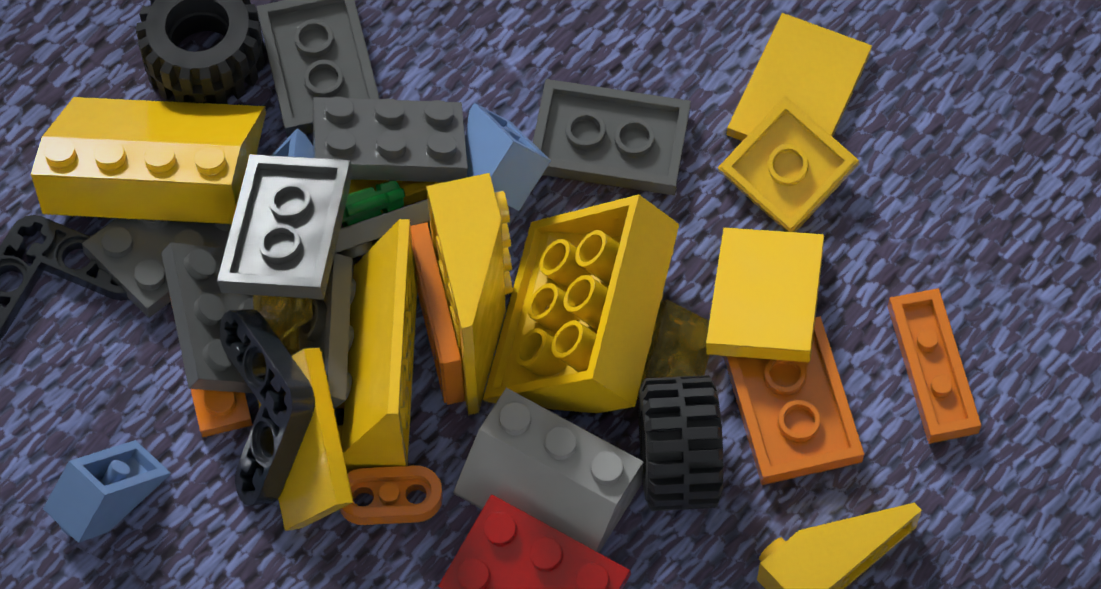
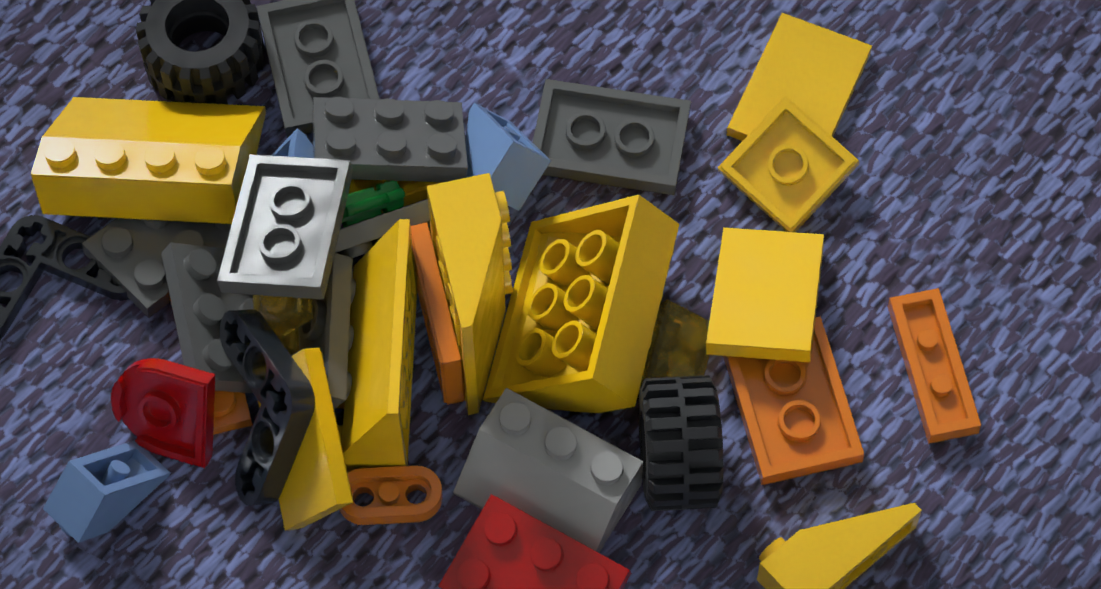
none -> red tile [111,358,216,468]

